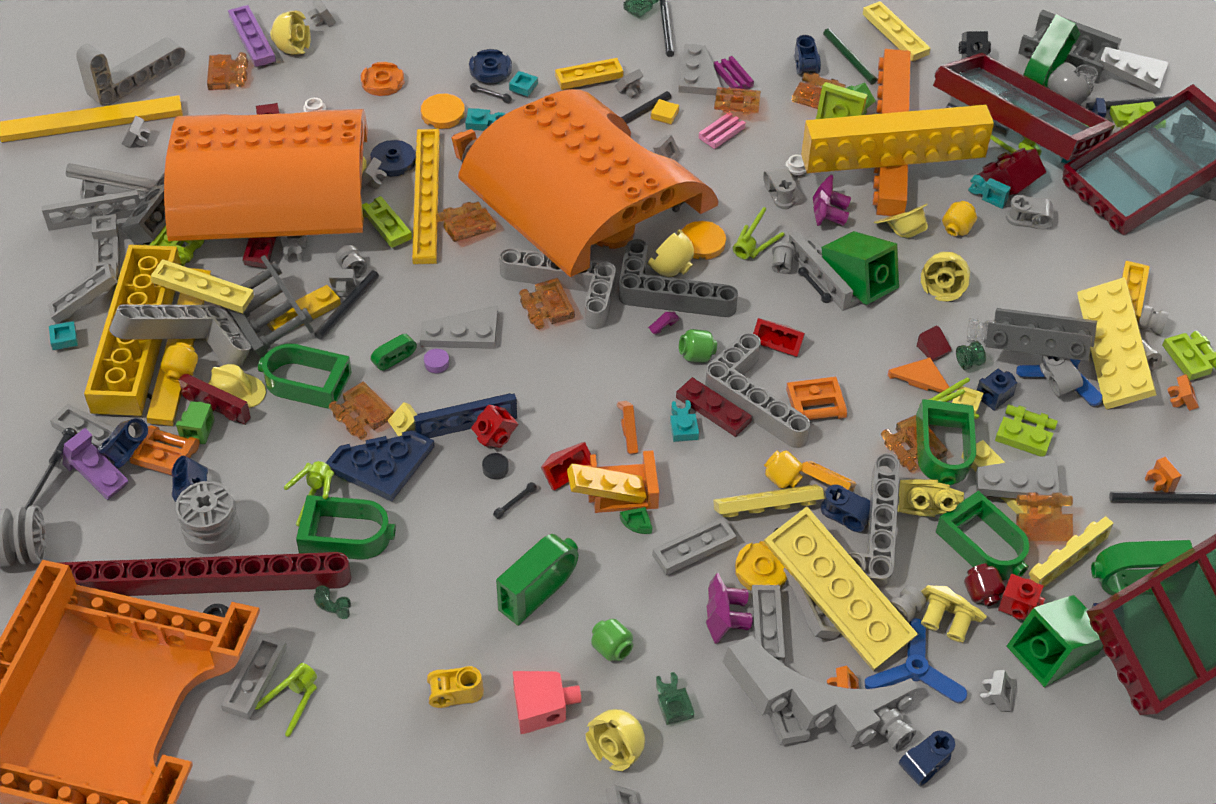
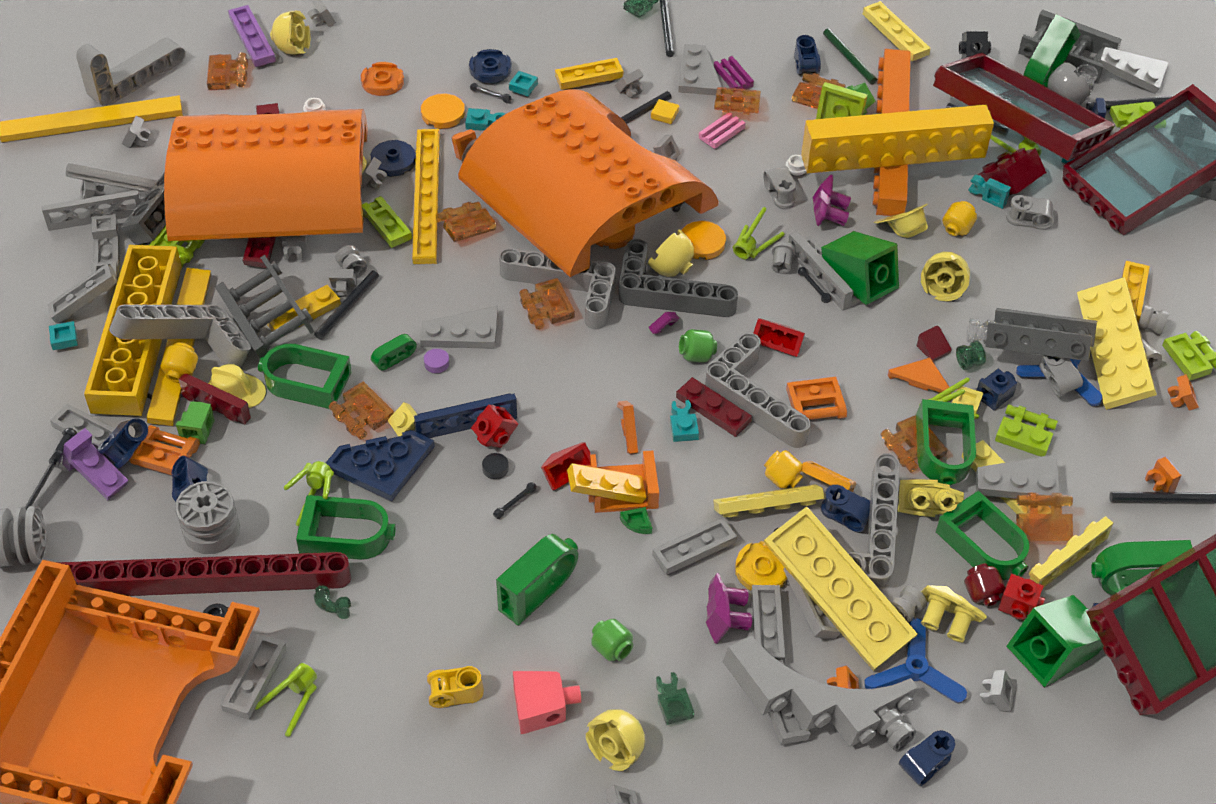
light yellow plate [151,259,254,313] -> none

